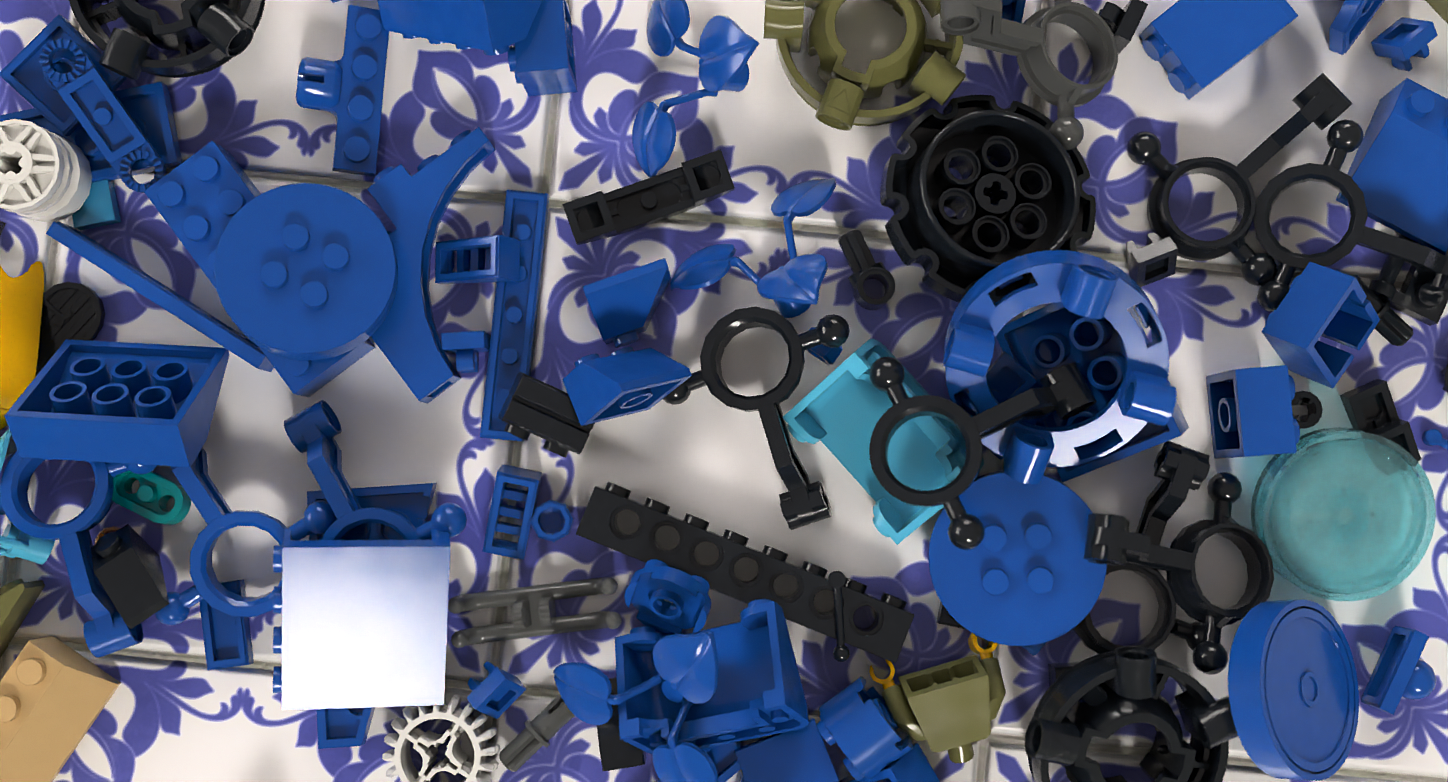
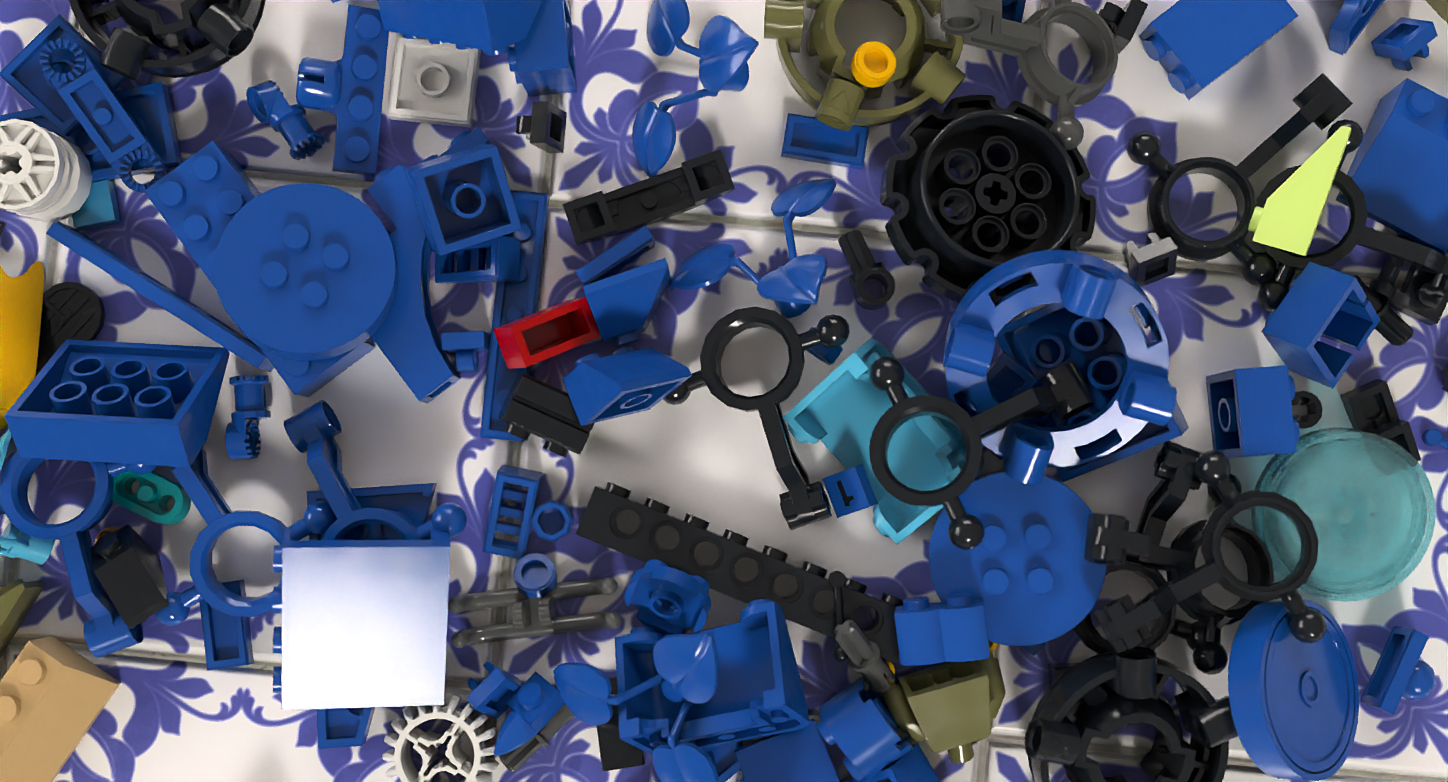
none -> blue connector [225,375,271,460]
none -> blue connector [246,80,325,160]
none -> white tile [387,35,481,128]
none -> blue brick [404,143,522,256]
none -> red brick [493,297,601,369]
none -> blue plate [493,671,565,756]
none -> blue tile [513,553,558,598]
none -> black tile [516,101,567,153]
none -> blue tile [575,225,655,286]
none -> blue tile [781,113,870,170]
none -> blue tile [822,464,878,518]
none -> dark grey axle [834,620,895,693]
none -> yellow tile [851,41,896,88]
none -> blue brick [894,592,990,666]
none -> black piece [1093,450,1327,653]
none -> yellowish green slope [1248,126,1351,256]

